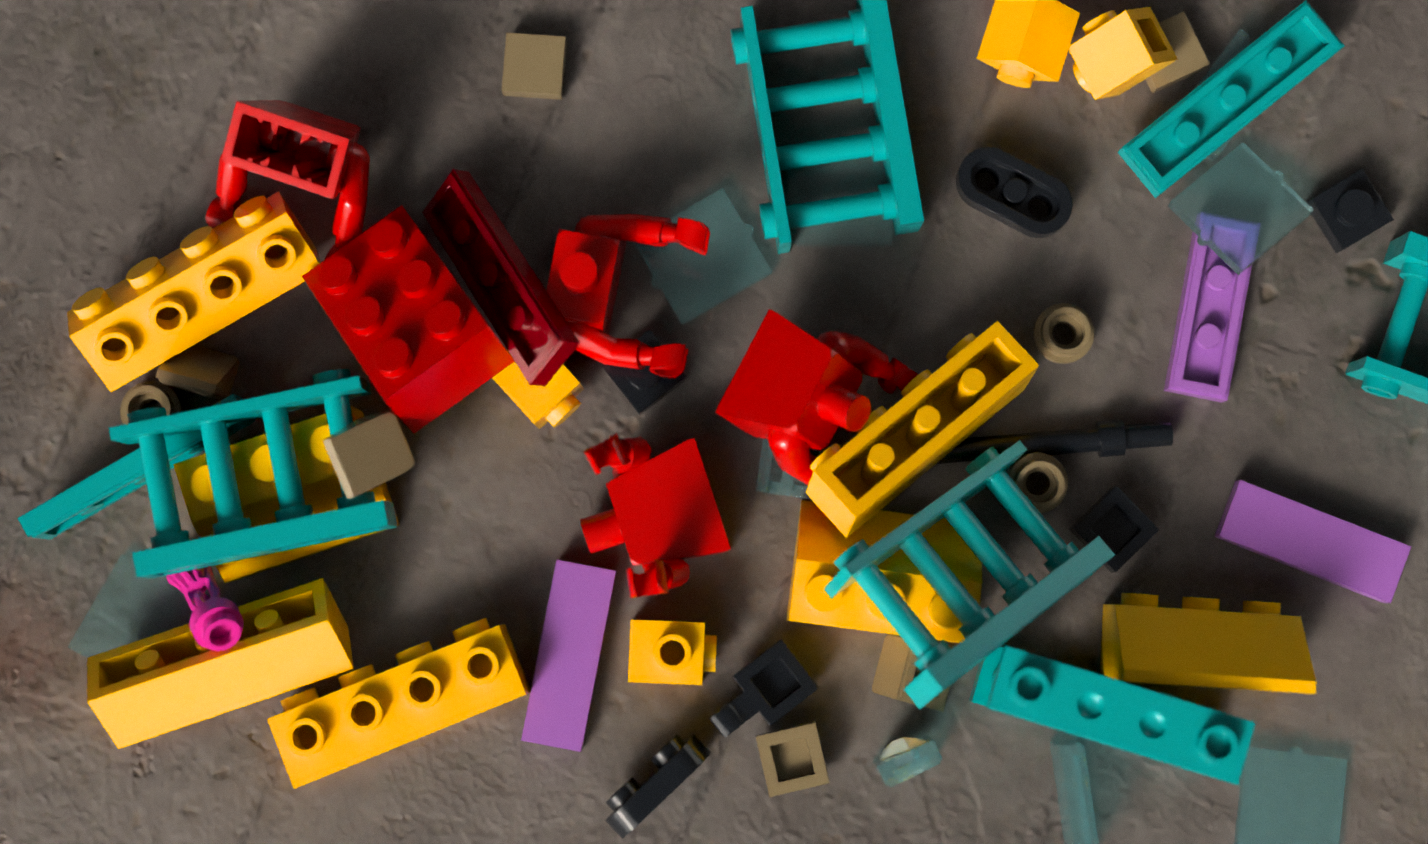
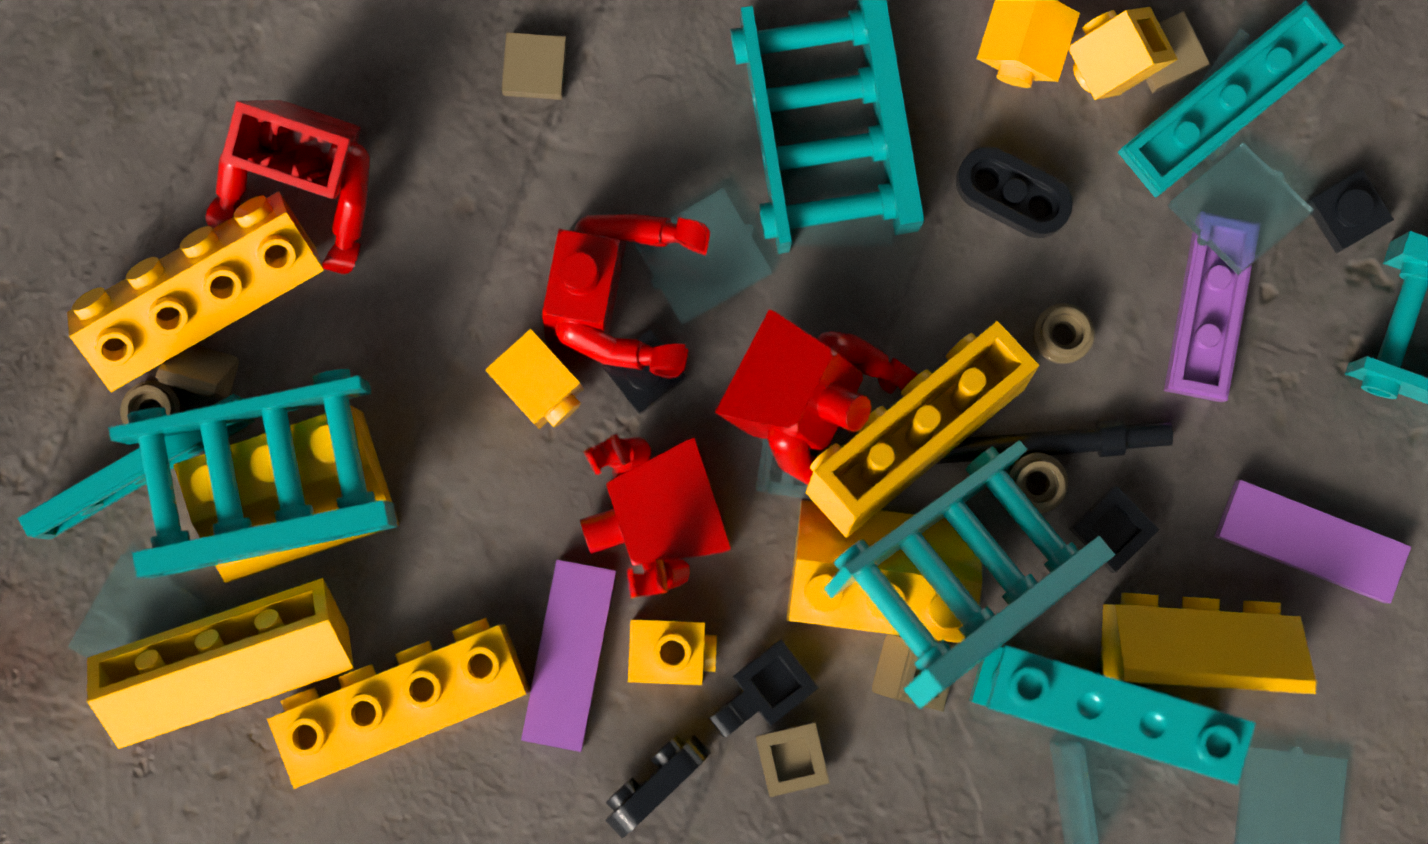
dark pink piece [166,566,244,651] -> none
red brick [302,205,515,434] -> none
dark tan slope [323,410,415,499] -> none
dark red tile [422,169,580,386] -> none
clear light blue tile [873,735,943,787] -> none

